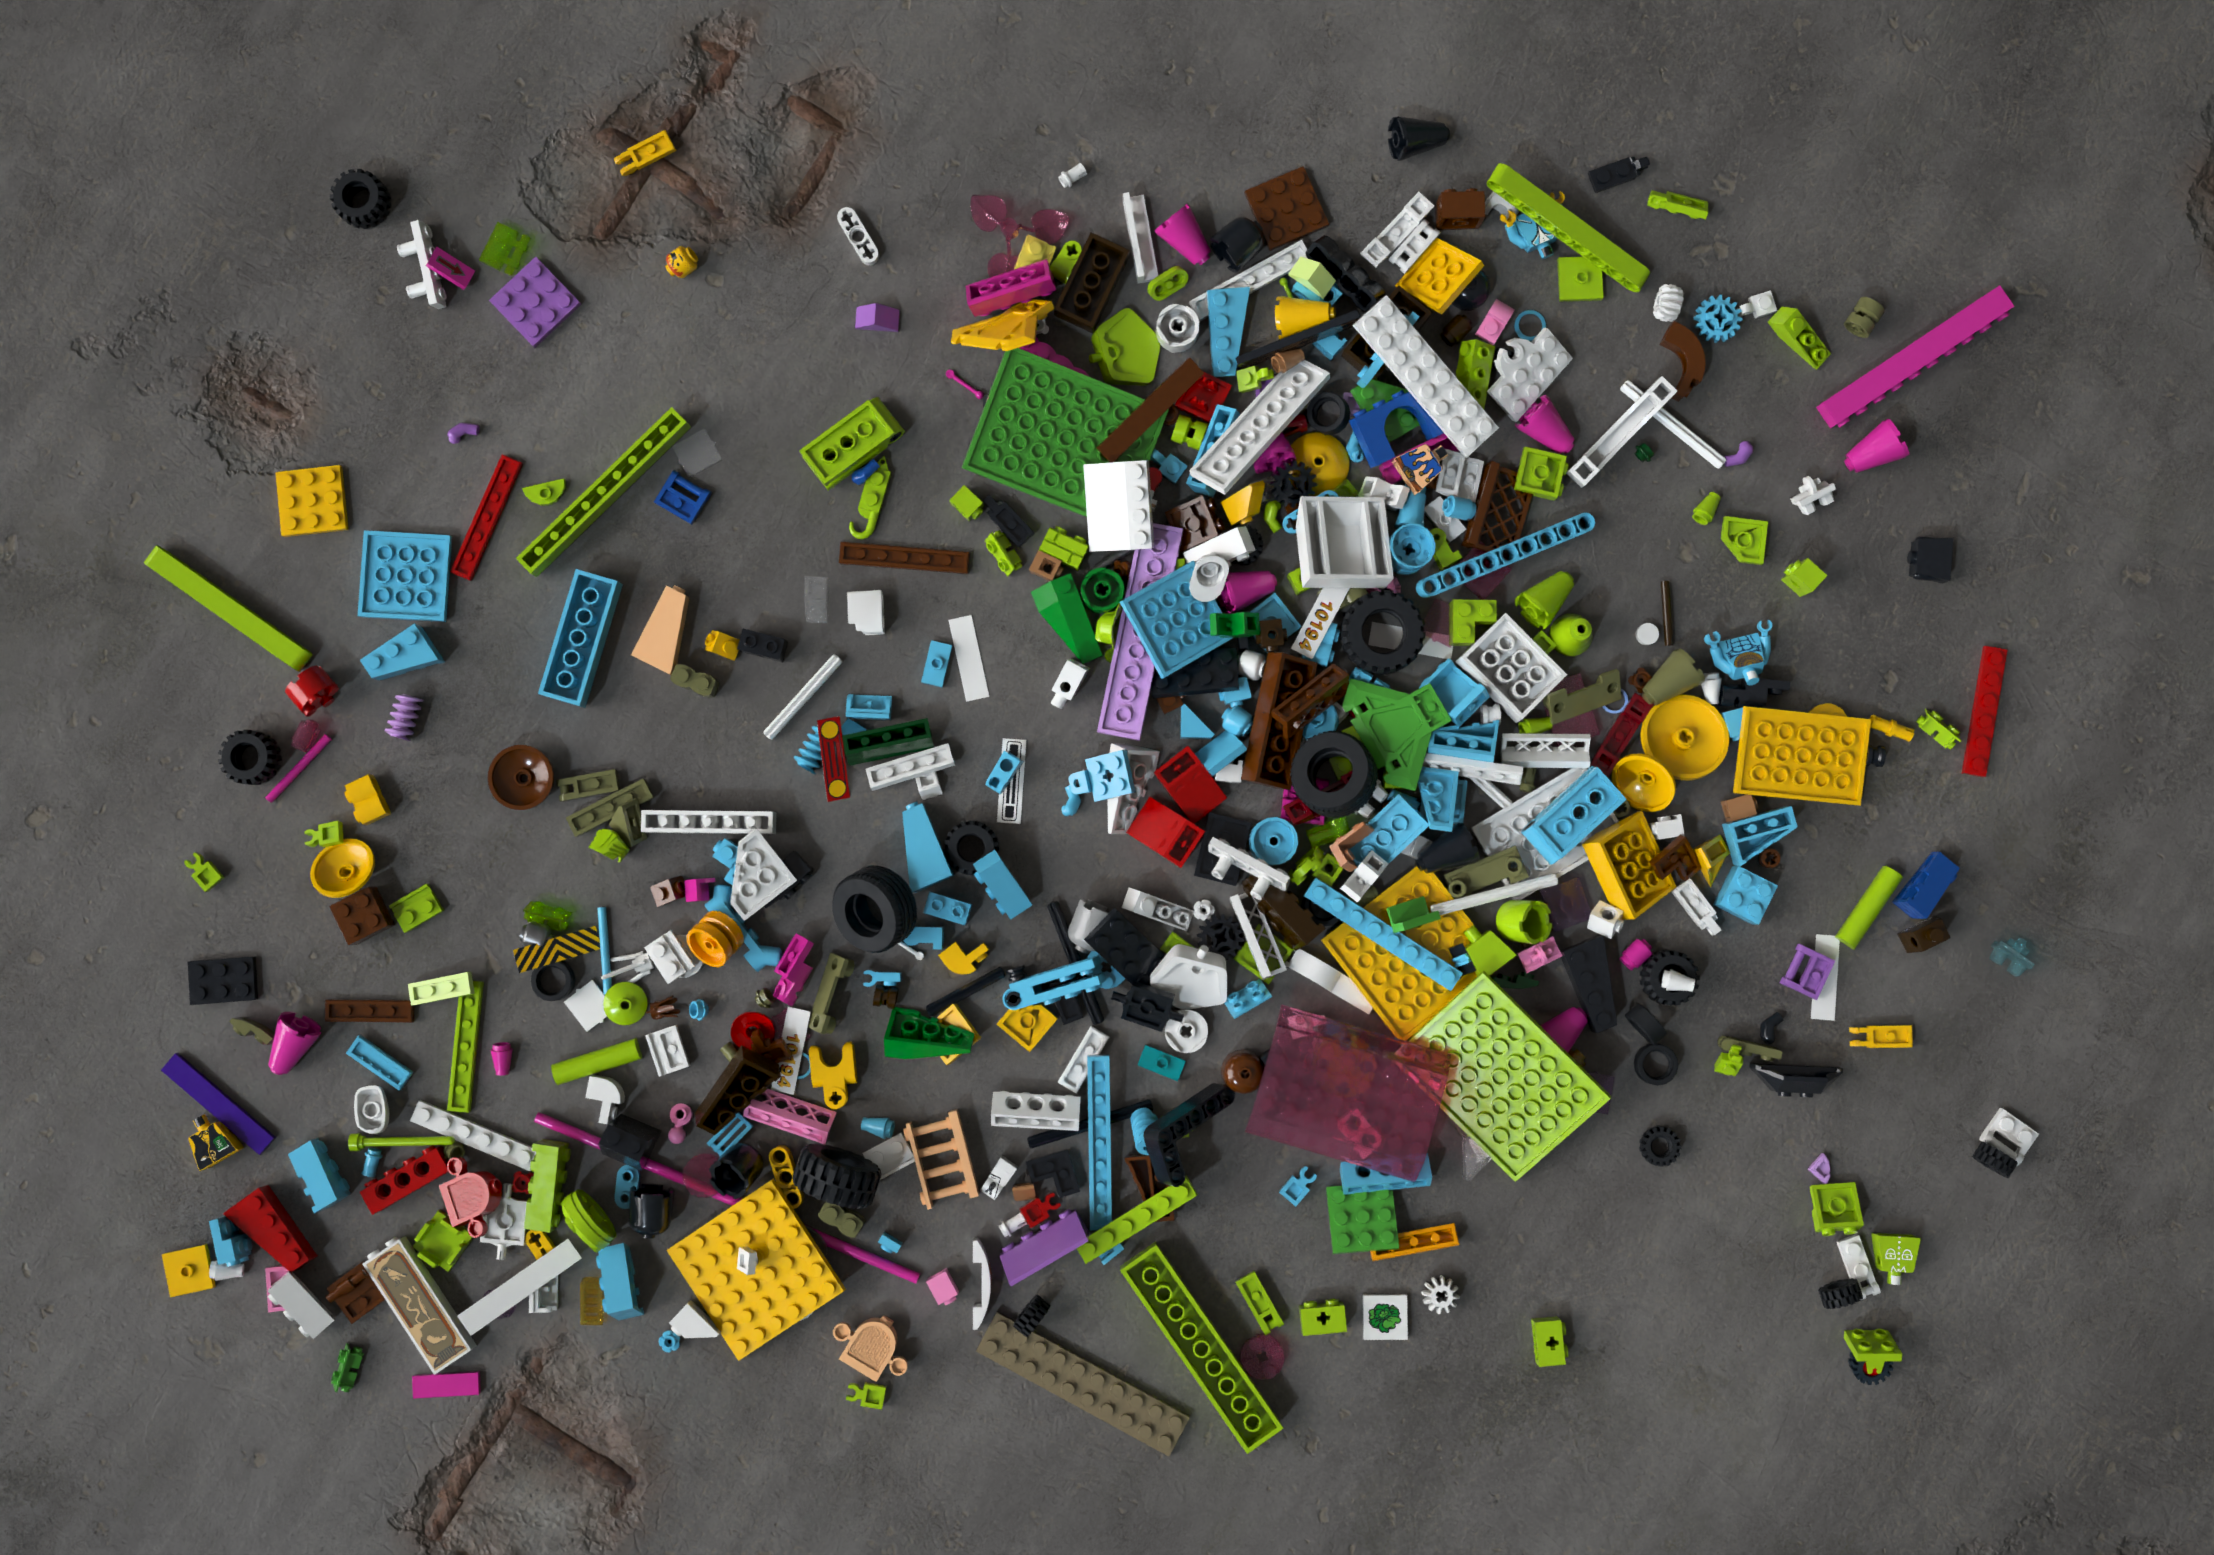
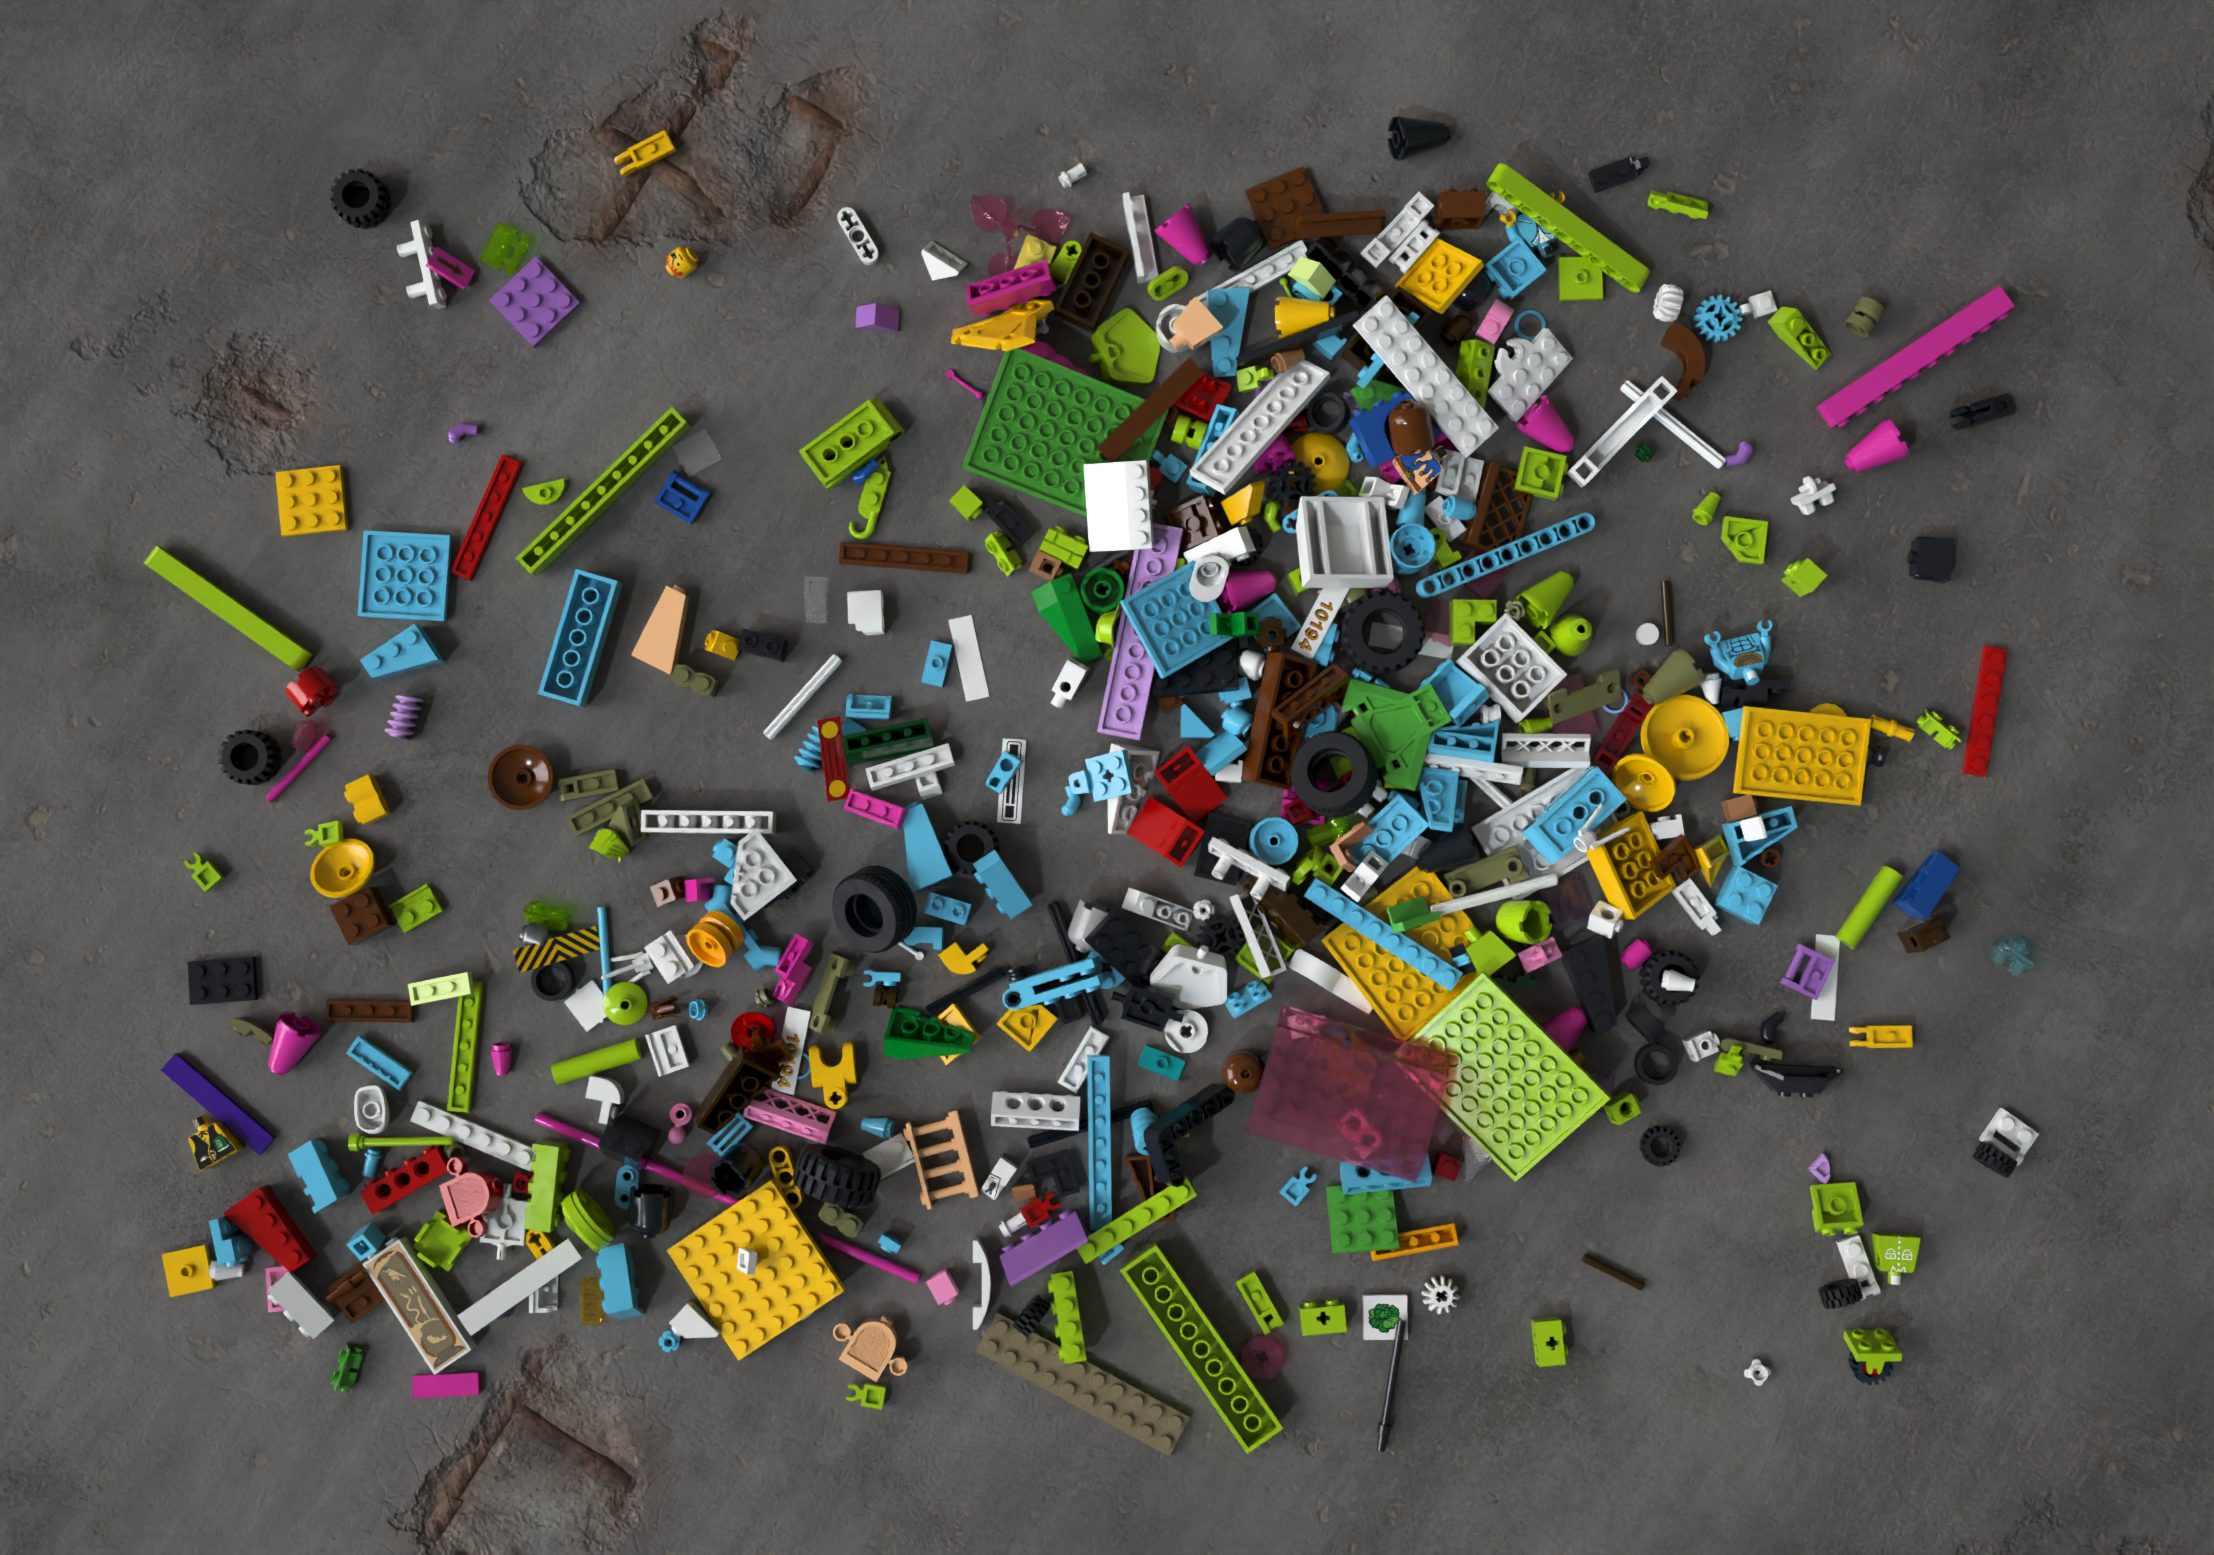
none -> medium azure brick [346,1221,386,1261]
none -> dark pink tile [843,789,908,830]
none -> white slope [921,241,968,281]
none -> lime brick [1047,1271,1087,1364]
none -> light nougat torso [1169,296,1223,350]
none -> reddish brown fence [1295,209,1385,239]
none -> black bar [1376,1319,1406,1452]
none -> reddish brown cylinder [1389,399,1435,456]
none -> dark red brick [1431,1151,1463,1182]
none -> medium azure plate [1484,237,1546,300]
none -> olive plate [1504,600,1526,621]
none -> white plant [1573,804,1630,852]
none -> dark brown bar [1582,1253,1645,1291]
none -> lime brick [1603,1091,1641,1126]
none -> white brick [1682,1030,1720,1062]
none -> white slope [1740,816,1767,841]
none -> white plate [1744,1359,1771,1386]
none -> black plate [1950,393,2015,431]

